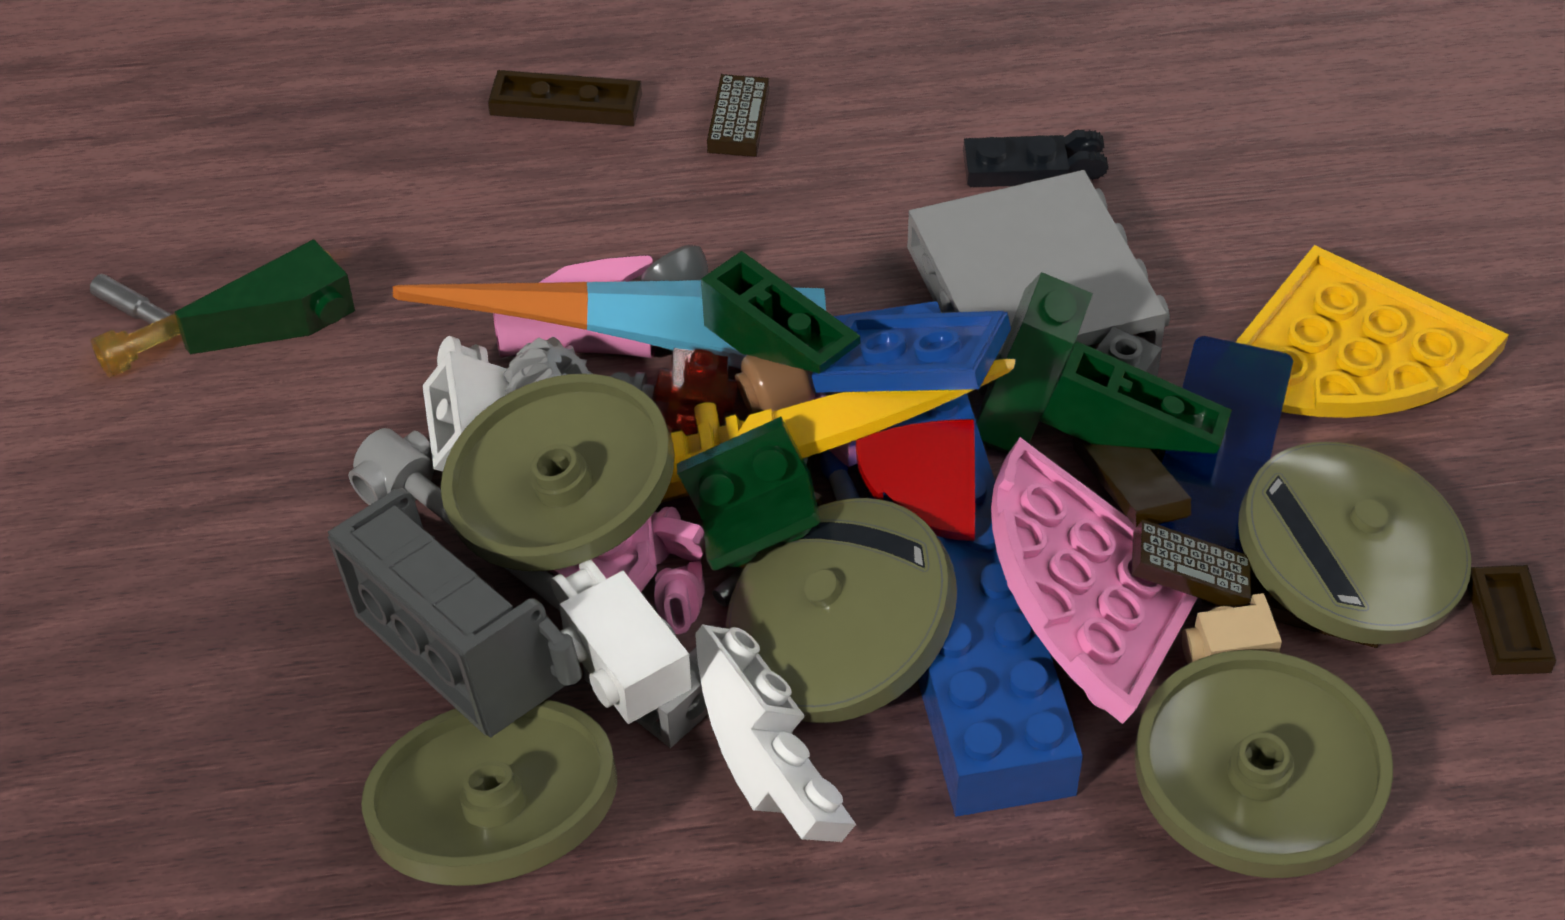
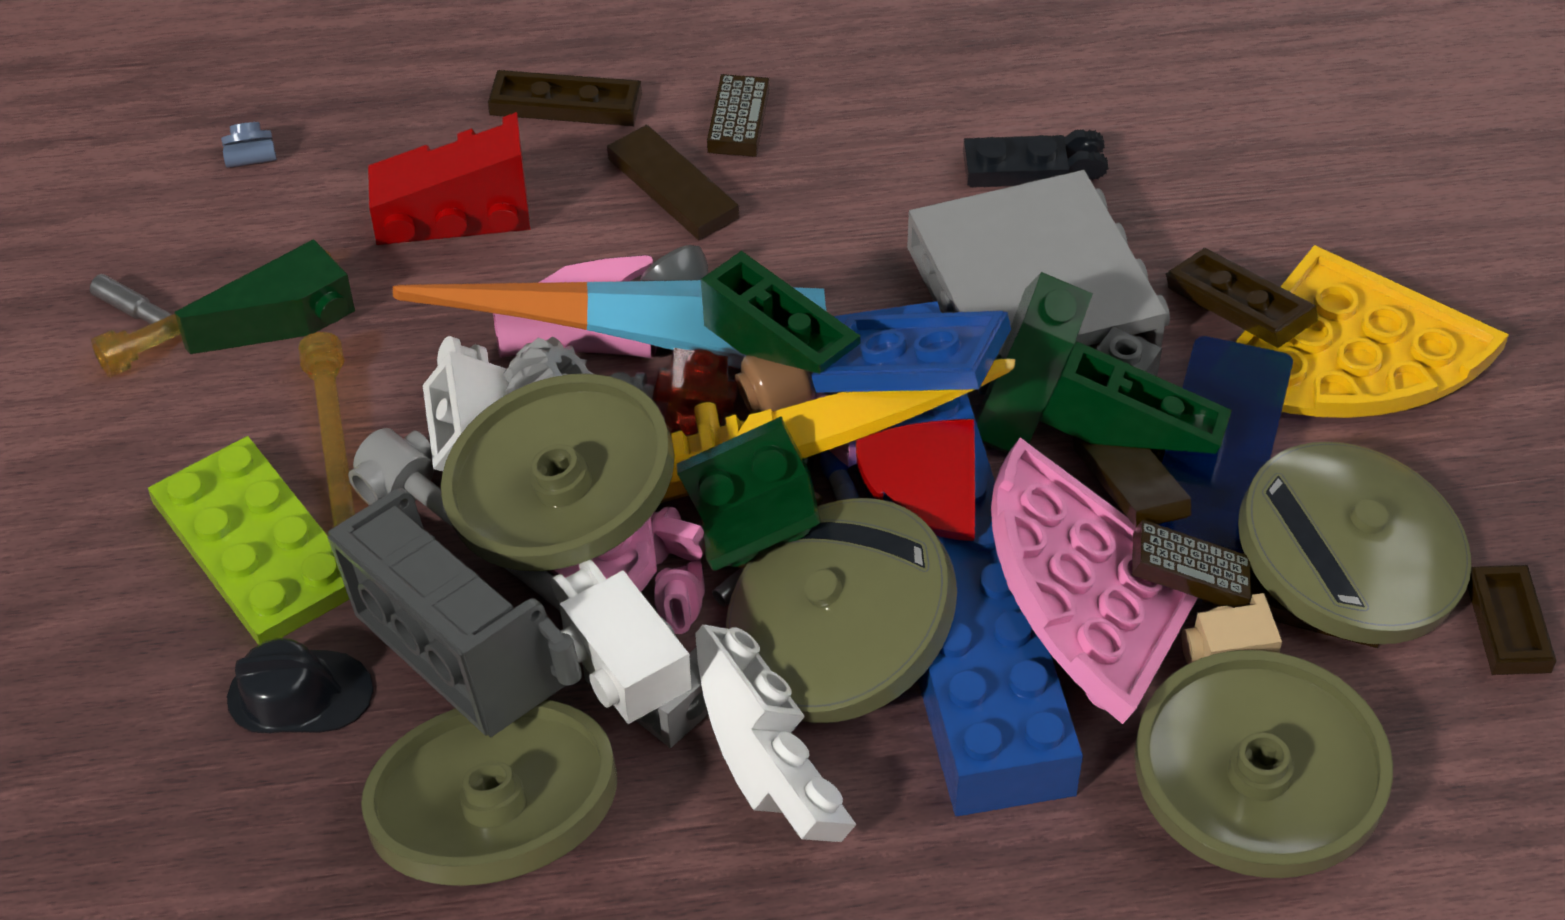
none -> lime plate [148,436,350,645]
none -> sand blue plate [221,122,277,168]
none -> black piece [227,638,373,733]
none -> clear yellow piece [298,332,355,527]
none -> red wedge [368,112,531,245]
none -> dark brown tile [607,124,739,240]
none -> dark brown tile [1166,248,1318,348]

